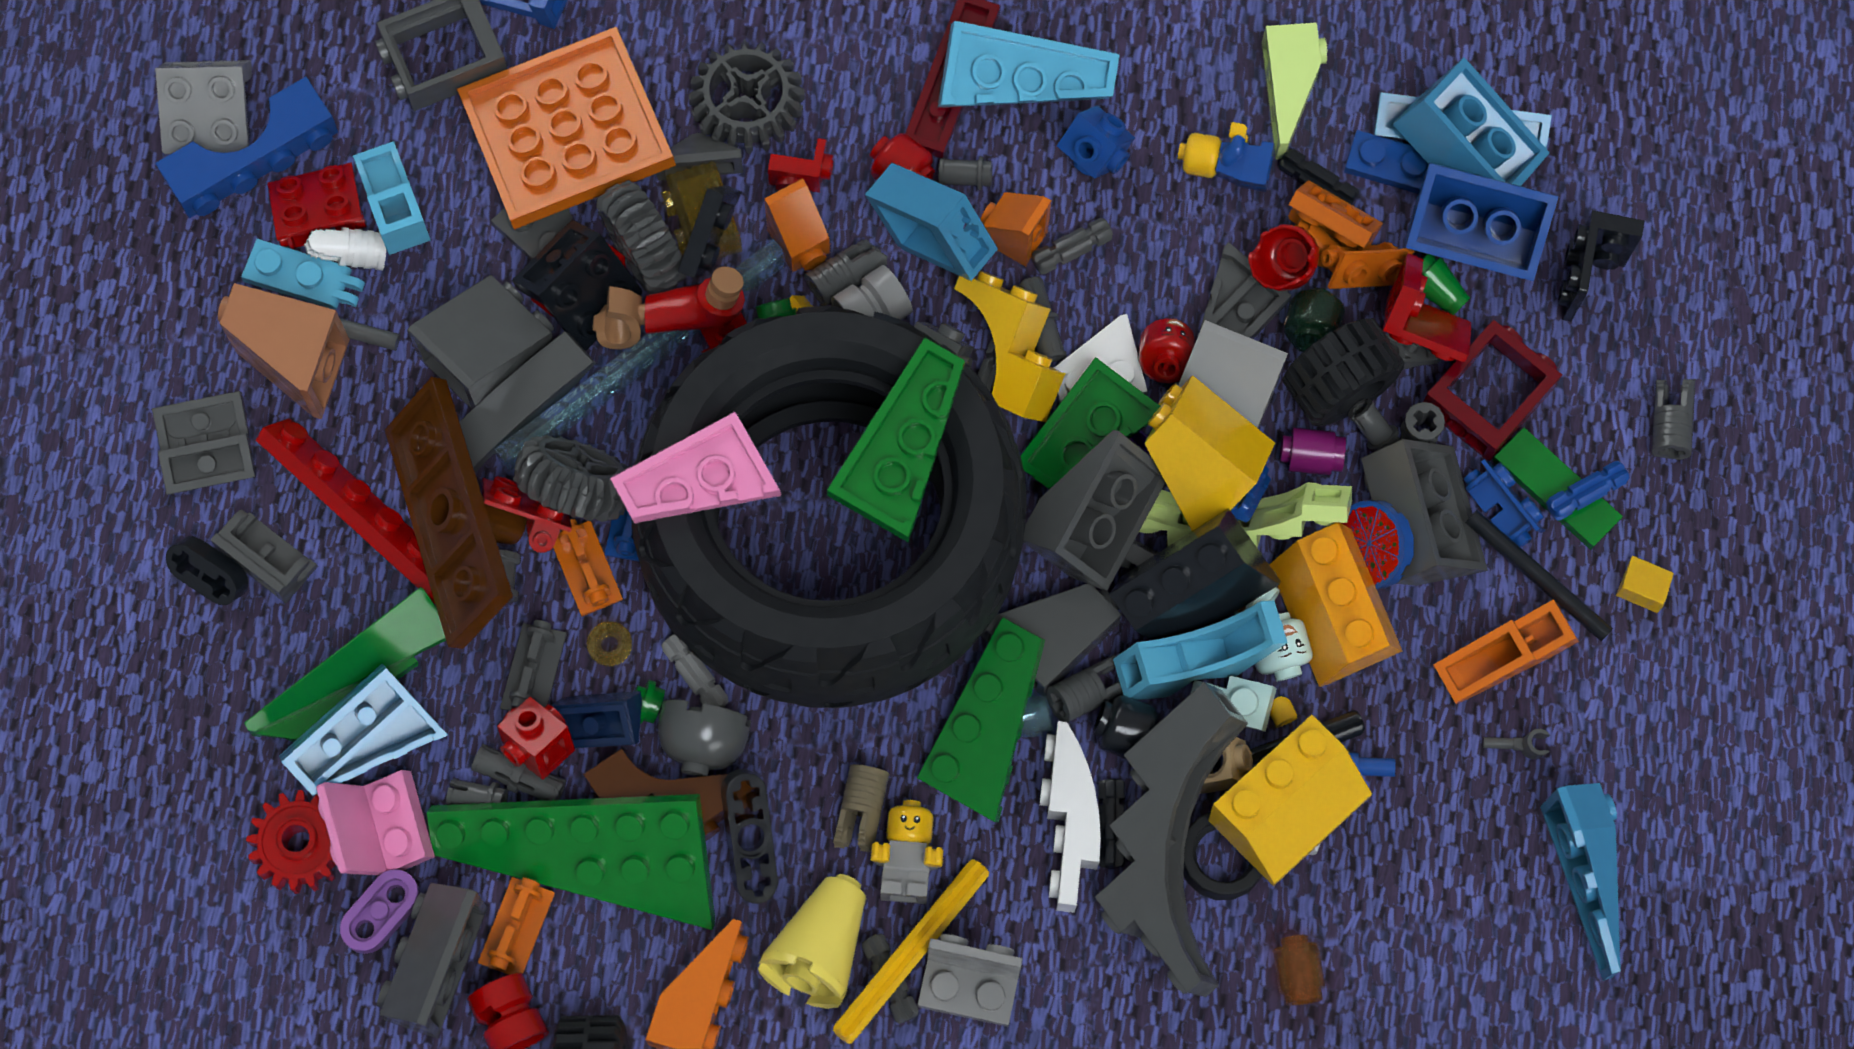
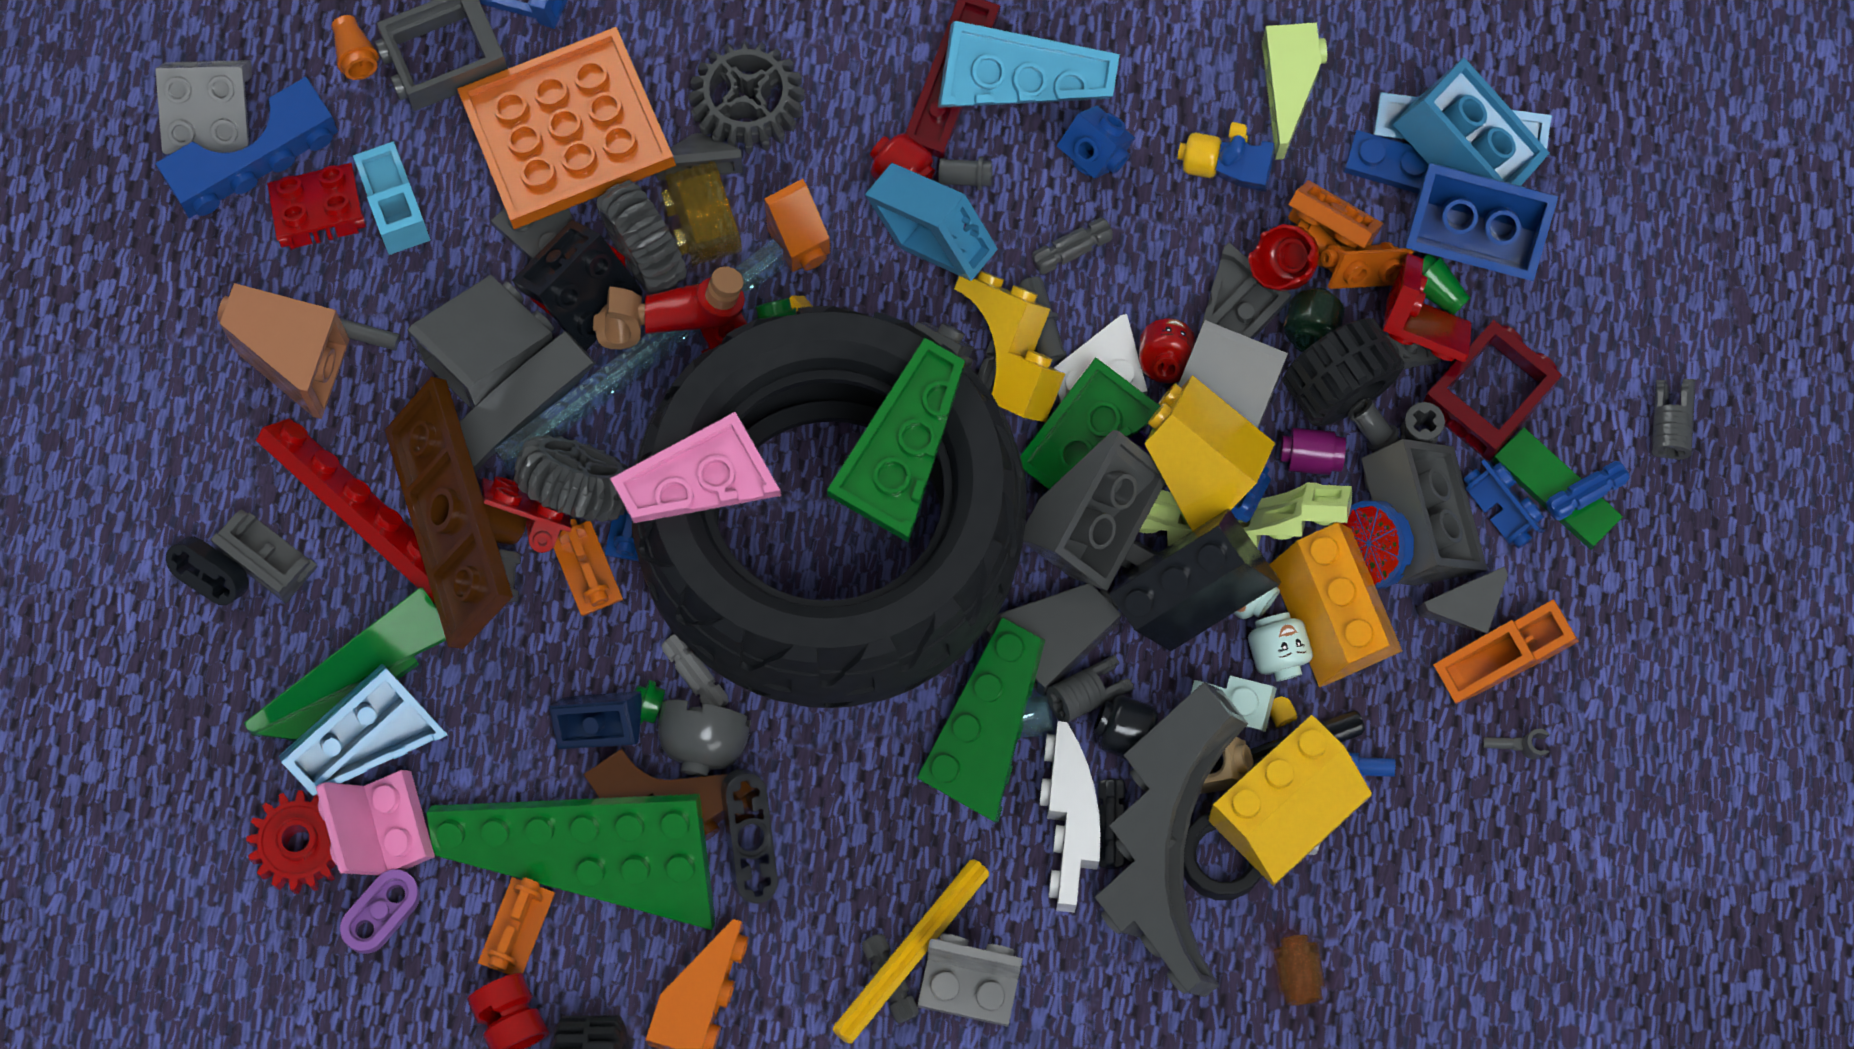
dark grey slope [152,391,256,495] -> none
medium azure hinge [241,239,365,310] -> none
white hinge [303,227,387,271] -> none
dark grey slope [377,883,488,1039] -> none
dark grey pin [446,778,508,805] -> none
dark grey pin [471,744,567,801] -> none
red brick [497,697,575,780] -> none
dark grey hinge [500,620,567,711] -> none
clear yellow plate [587,621,632,667] -> none
black wing [678,185,742,278] -> none
light yellow cone [758,874,866,1009] -> none
red bracket [768,138,834,193] -> none
dark grey hinge [804,239,888,306] -> none
light grey wheel [831,265,913,320] -> none
dark tan hinge [833,764,890,852] -> none
piece [870,800,944,904] -> none
orange slope [980,192,1052,266] -> none
medium azure arch [1113,600,1288,700] -> none
black axle [1279,149,1359,205] -> none
black bar [1465,510,1613,641] -> none
dark azure wedge [1540,783,1621,981] -> none
black bracket [1557,210,1645,322] -> none
yellow slope [1616,555,1674,613] -> none
none -> orange cone [331,15,379,80]
none -> dark grey slope [1415,567,1508,633]

